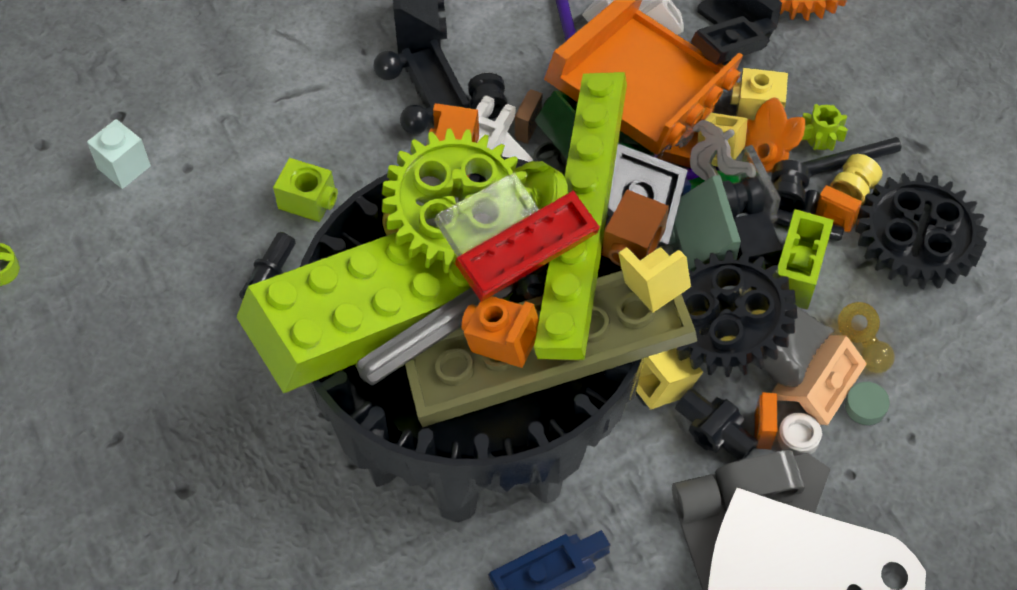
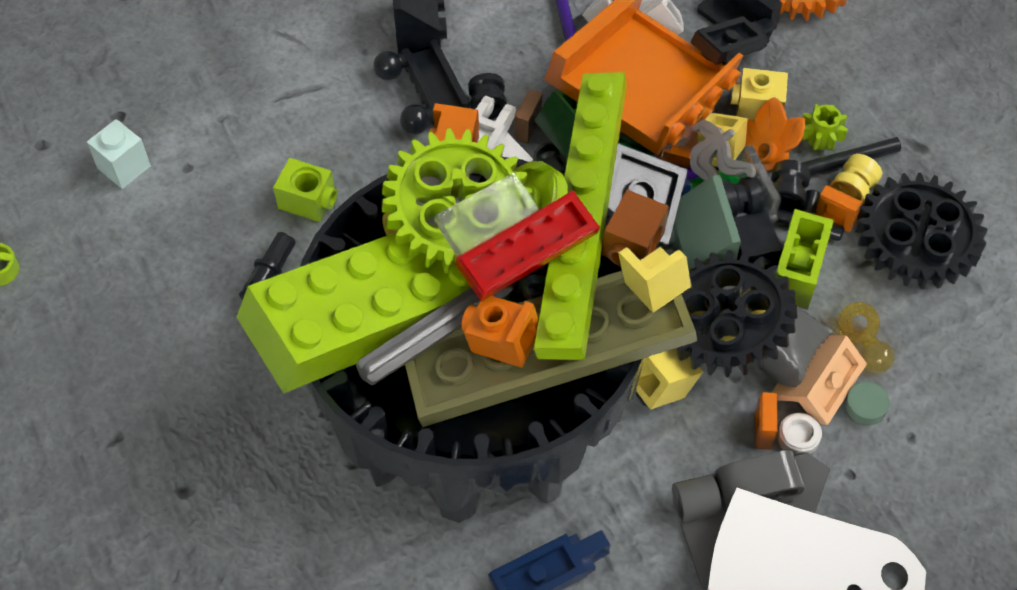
black axle [675,388,758,461] -> none

